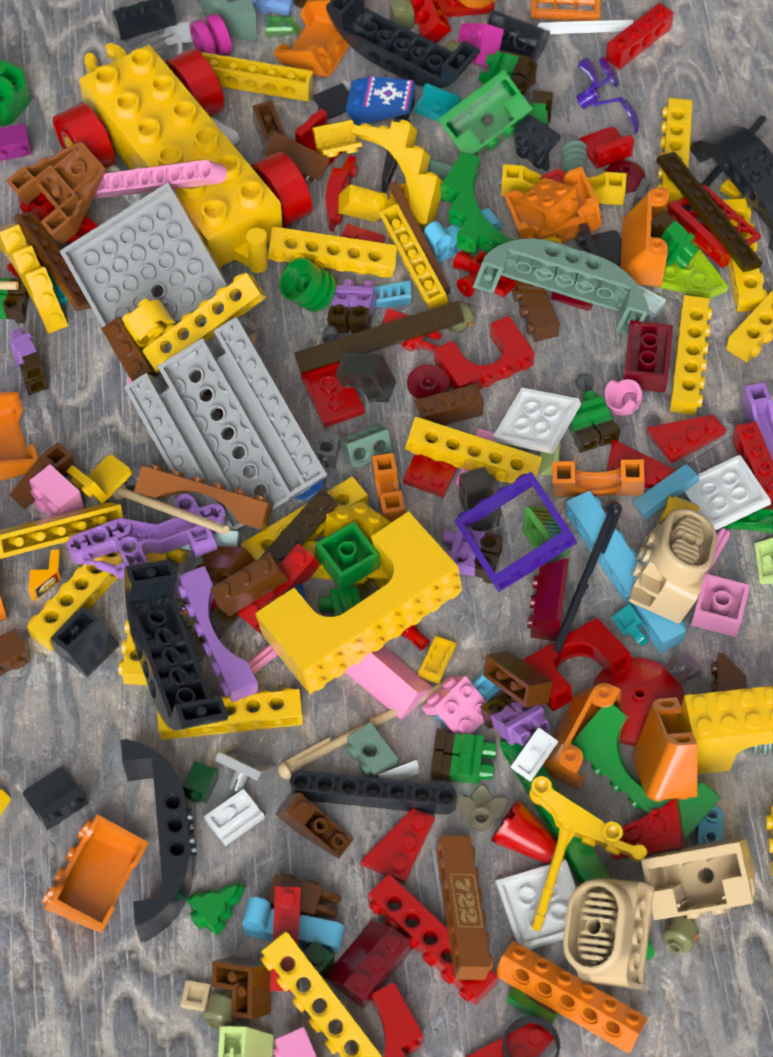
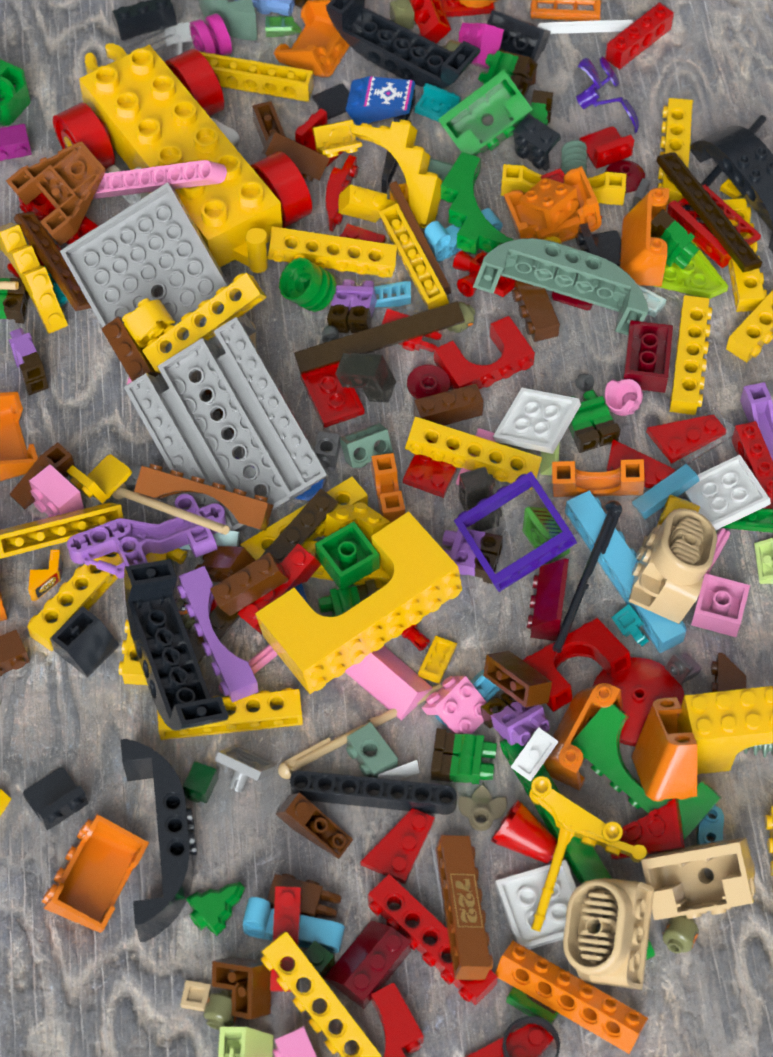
white plate [204,789,265,846] -> none

